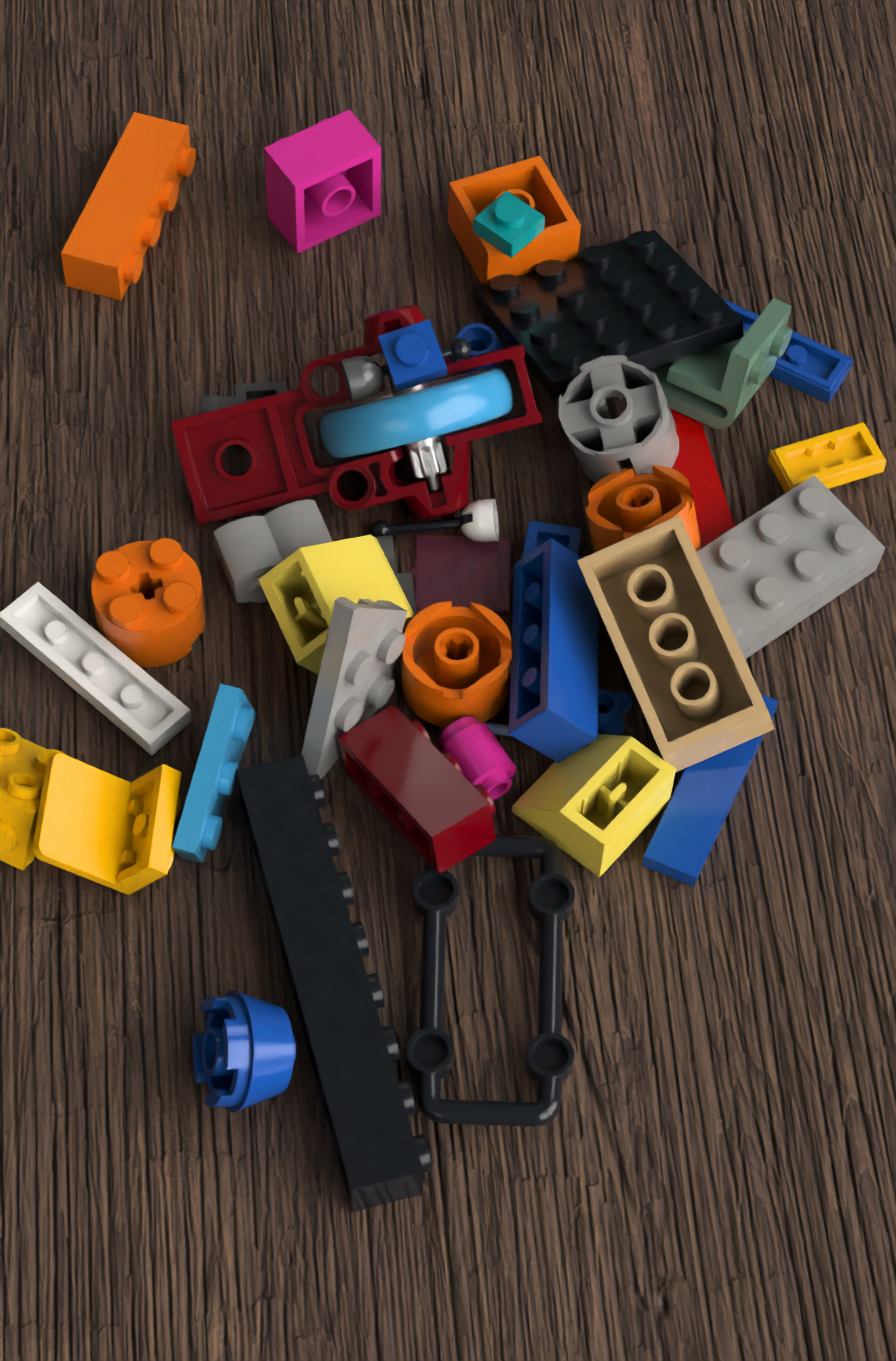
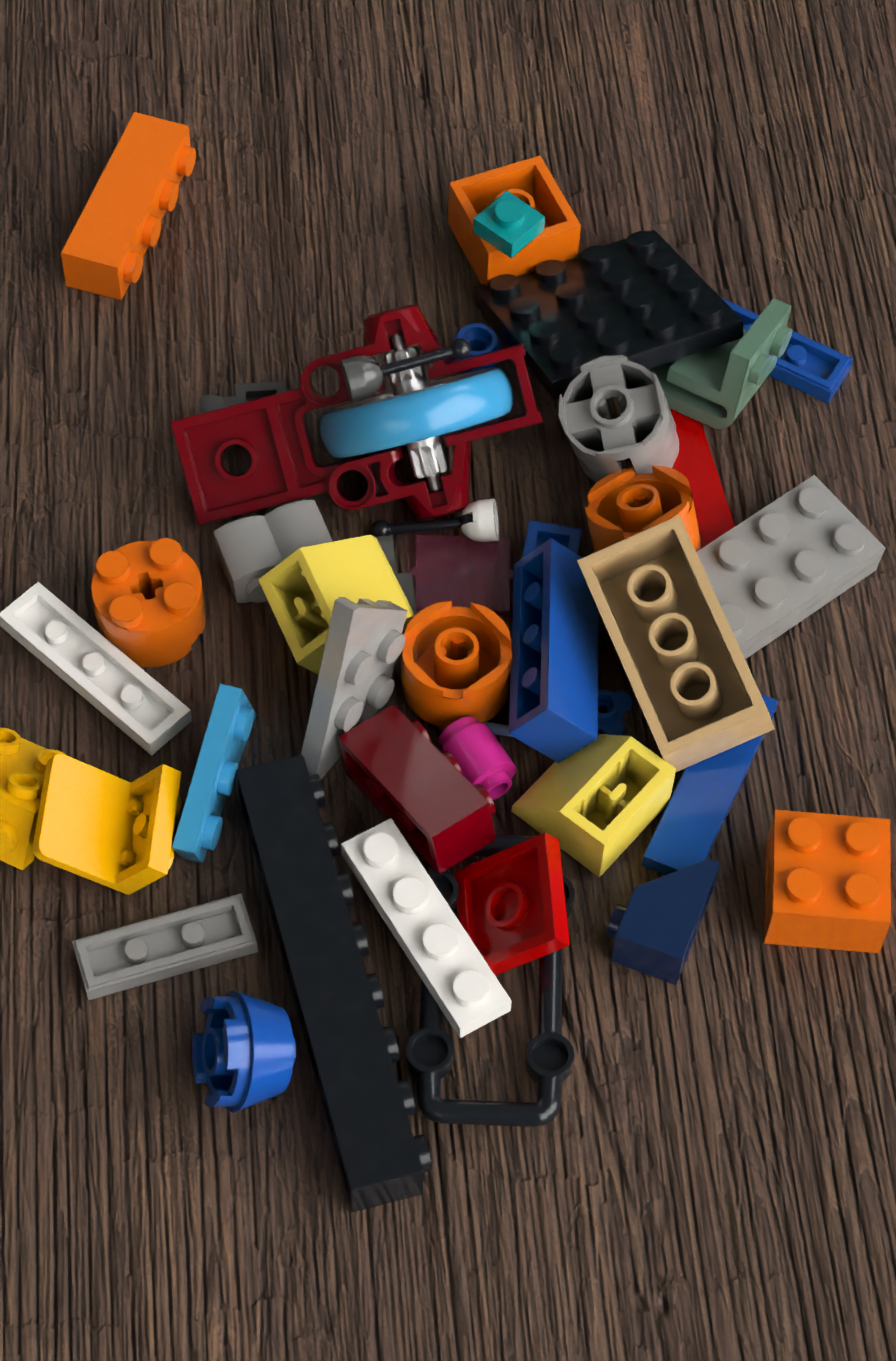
dark pink brick [264,109,381,254] -> none
blue plate [378,319,448,392] -> none
yellow plate [768,422,886,493] -> none
none -> light grey tile [72,893,258,1001]
none -> white plate [341,818,512,1038]
none -> red plate [454,832,570,976]
none -> dark blue slope [606,859,720,985]
none -> orange brick [764,809,891,953]

